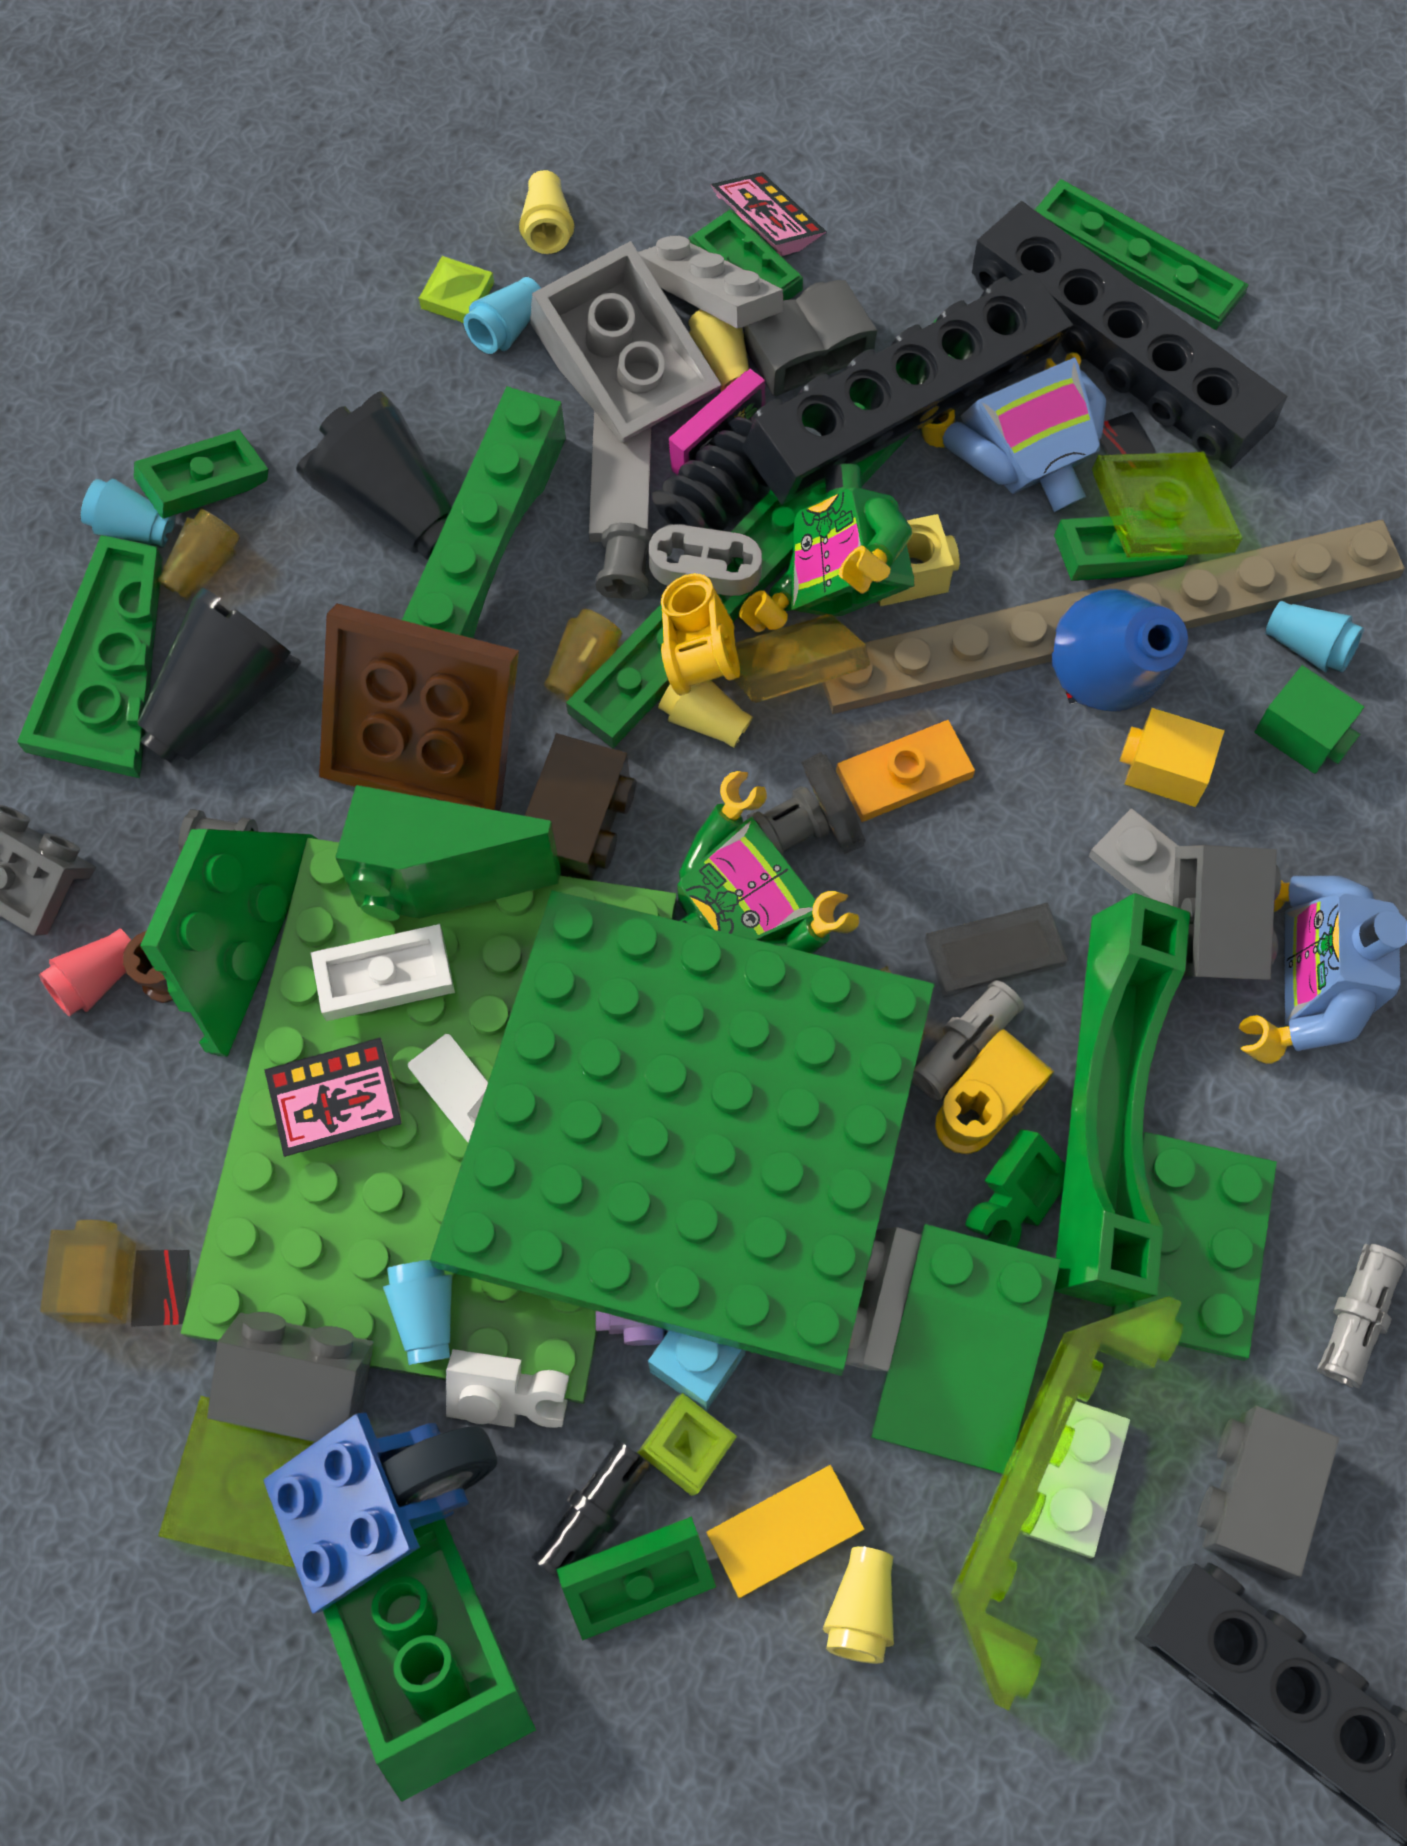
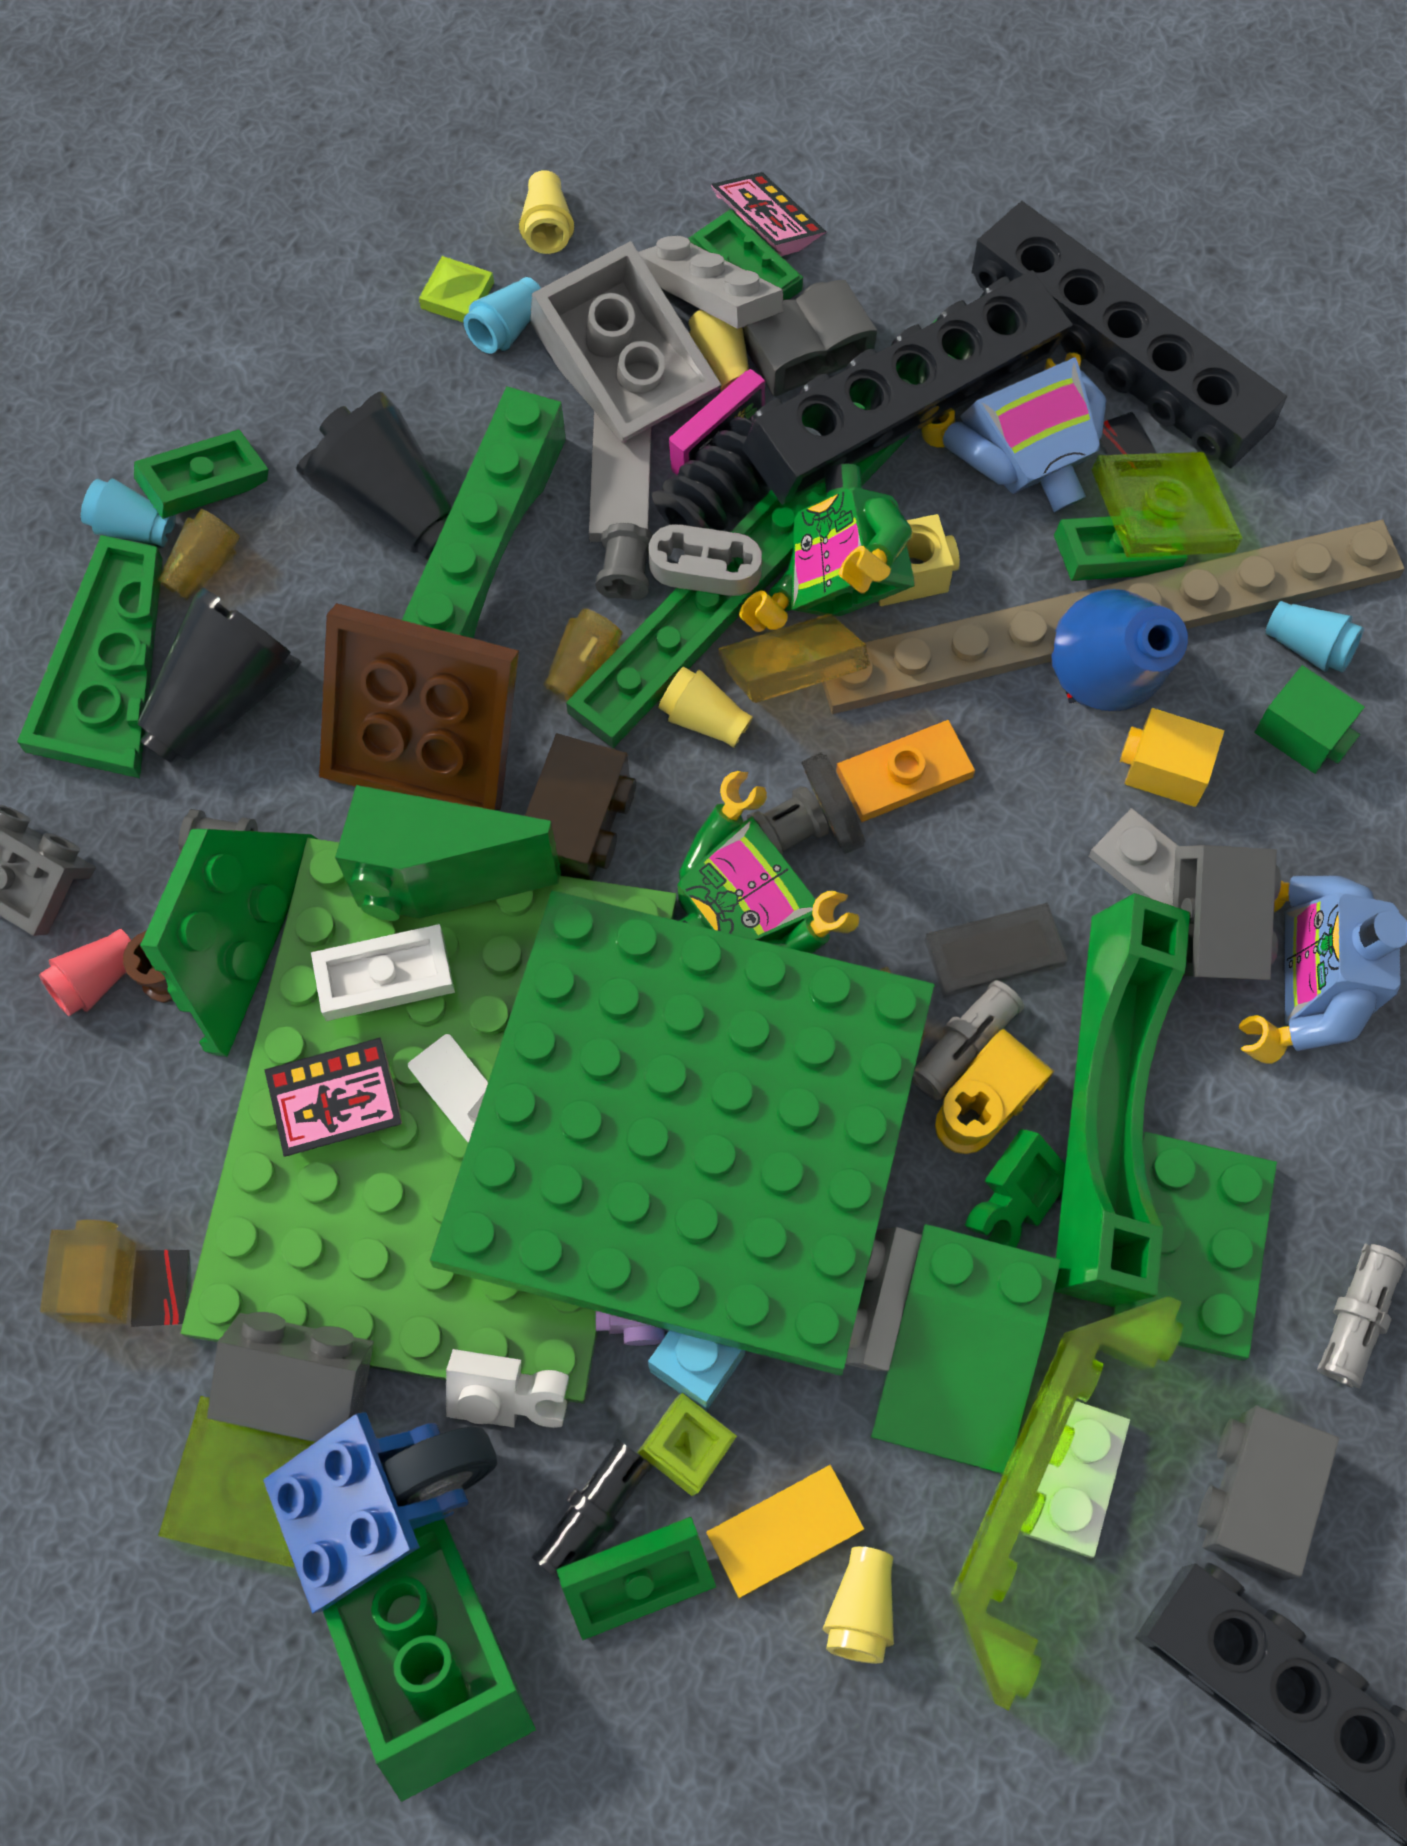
medium azure cone [383,1260,452,1365] -> none
yellow piece [661,573,740,696] -> none
green tile [1035,179,1249,330] -> none

